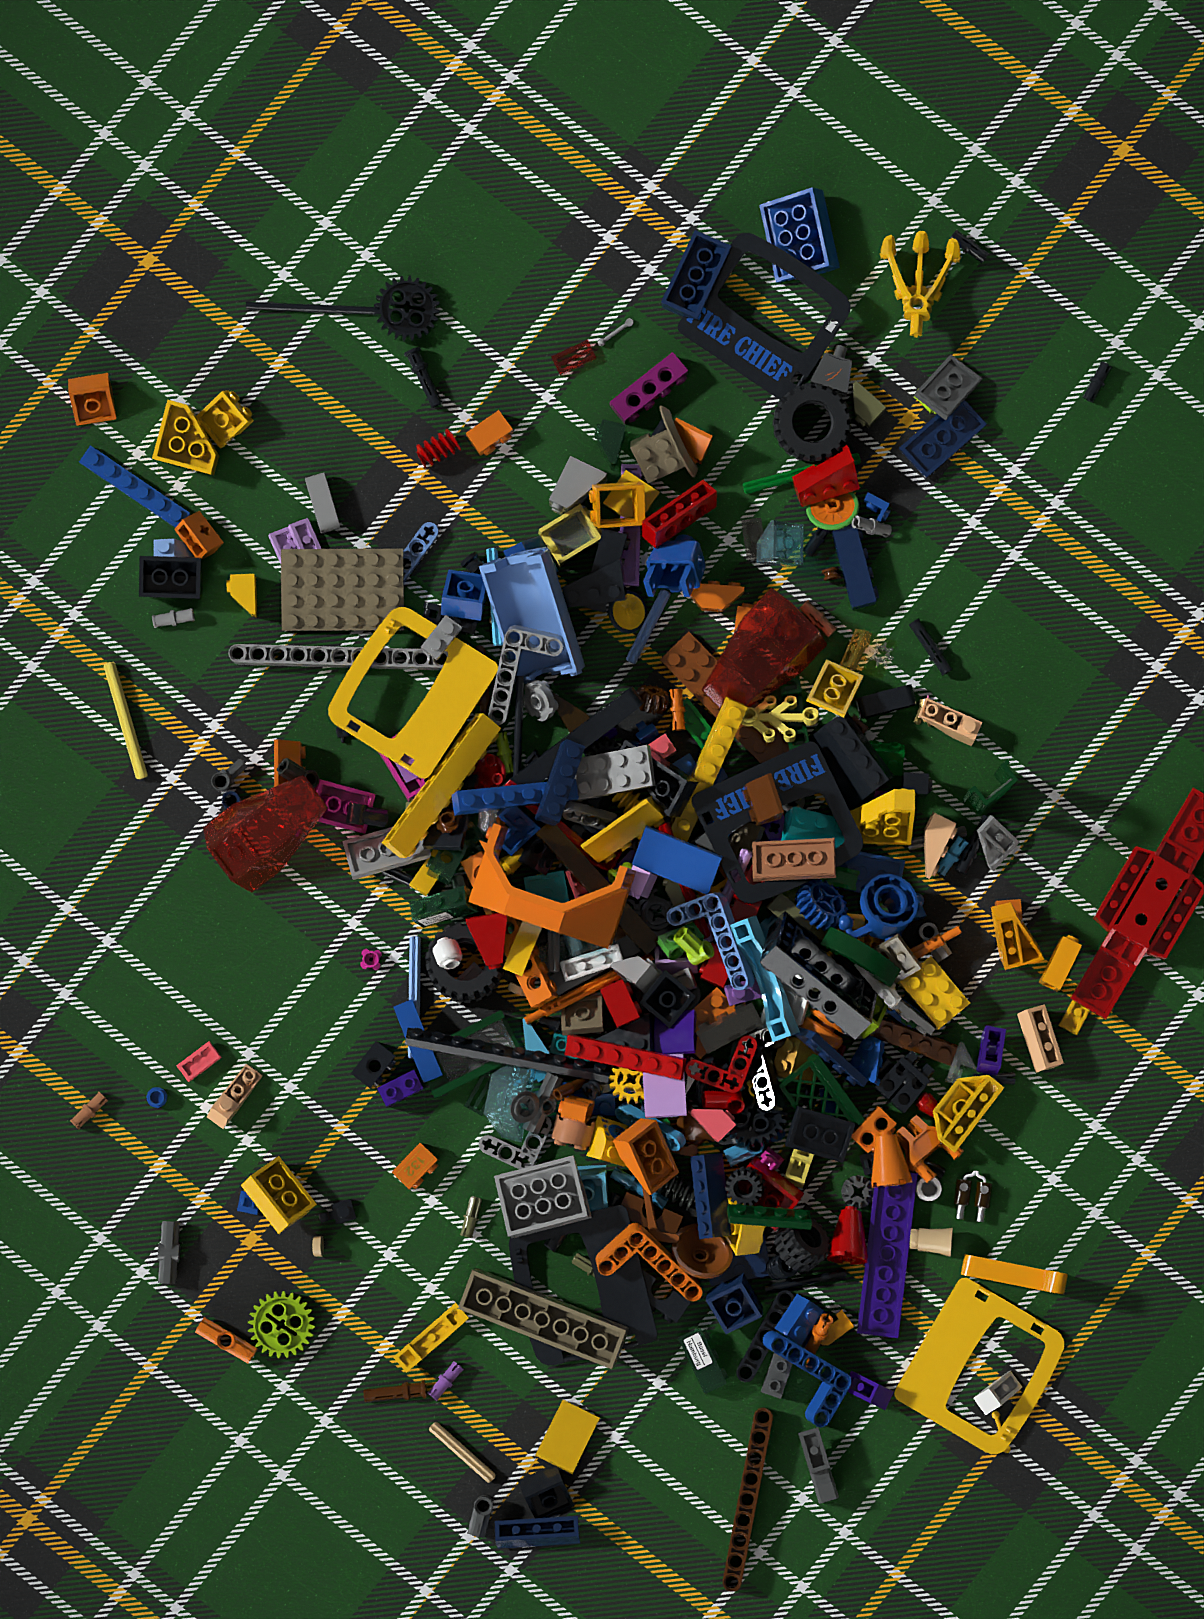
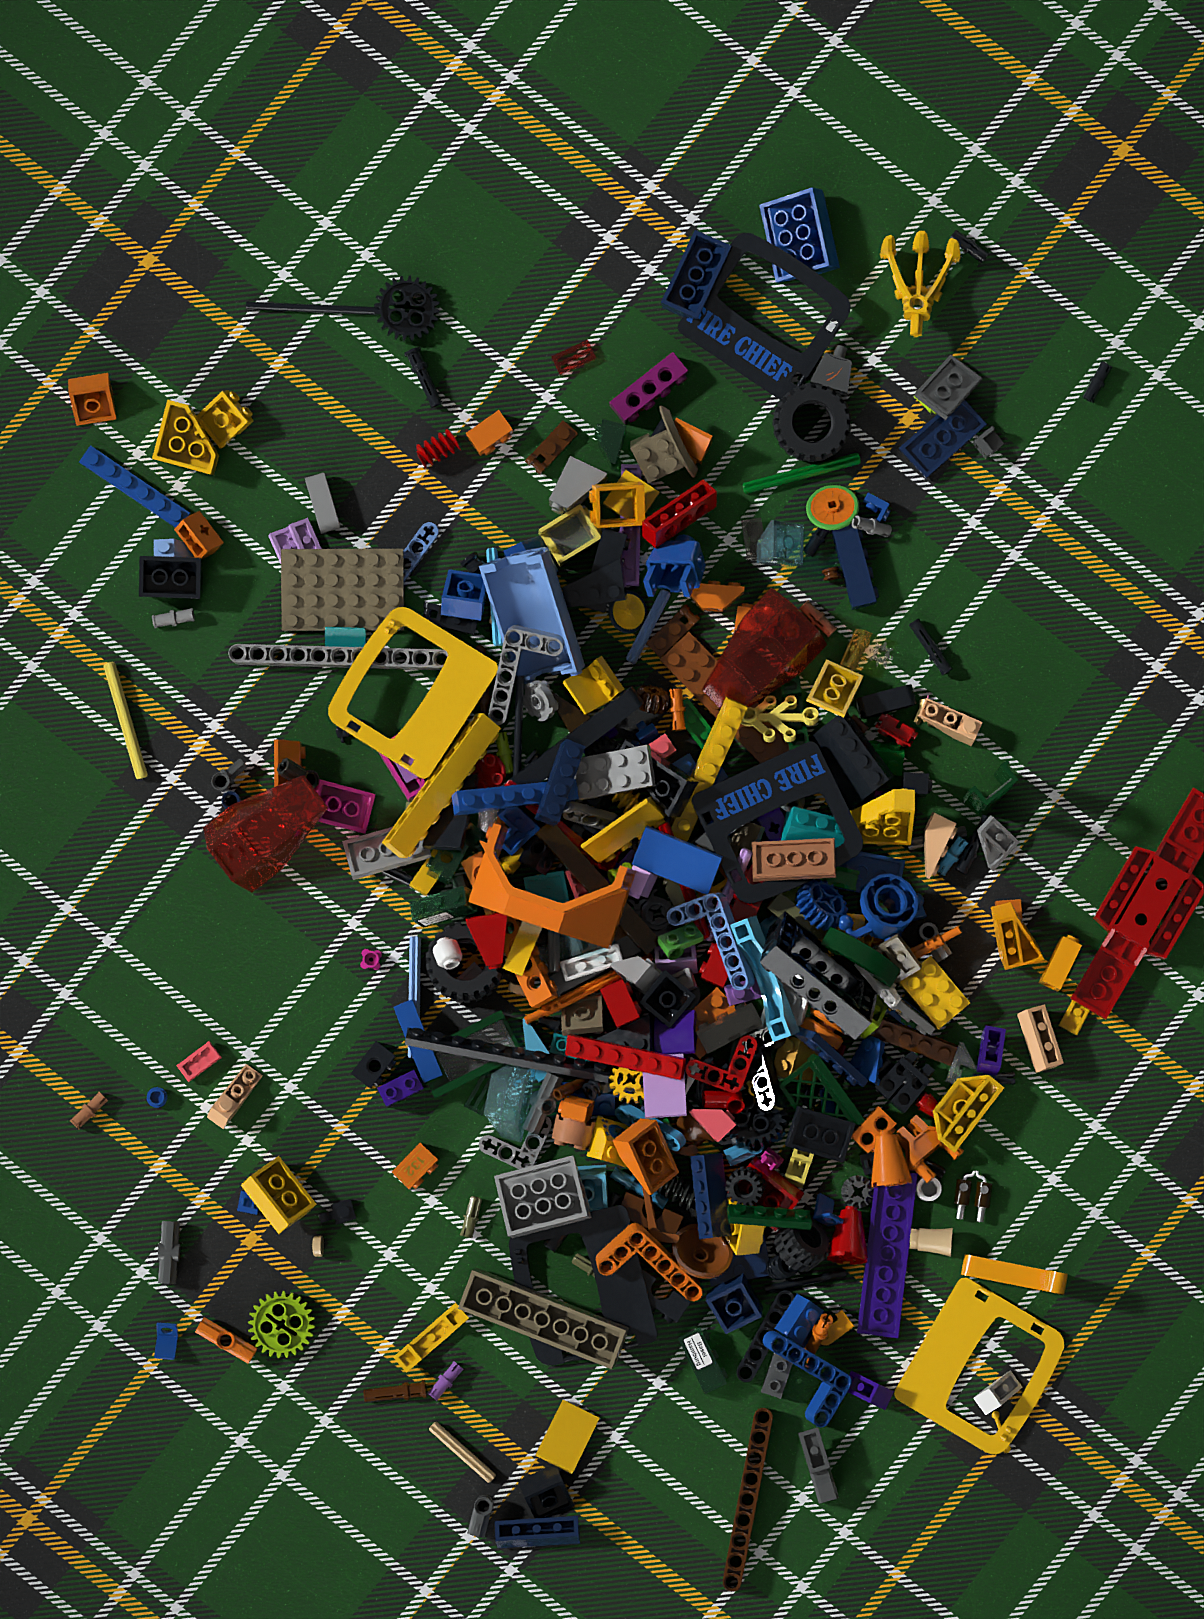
yellow slope [226,574,257,617] -> none
black piece [346,802,388,828] -> none
light grey plate [421,615,462,660] -> none
reddish brown animal [436,809,463,833] -> none
dark grey gear [509,1090,539,1123] -> none
light grey hinge [598,318,633,346] -> none
lime piece [673,927,714,966] -> none
reddish brown slope [742,773,784,826] -> none
red wedge [792,445,860,507] -> none
olive slope [852,380,886,428] -> none
none -> blue bracket [154,1322,178,1360]
none -> teal slope [325,627,367,647]
none -> reddish brown plate [525,420,578,475]
none -> yellow bracket [563,656,624,715]
none -> reddish brown plate [646,604,701,658]
none -> blue bracket [813,1194,844,1227]
none -> red hinge [875,713,918,747]
none -> dark grey panel [973,426,1004,460]

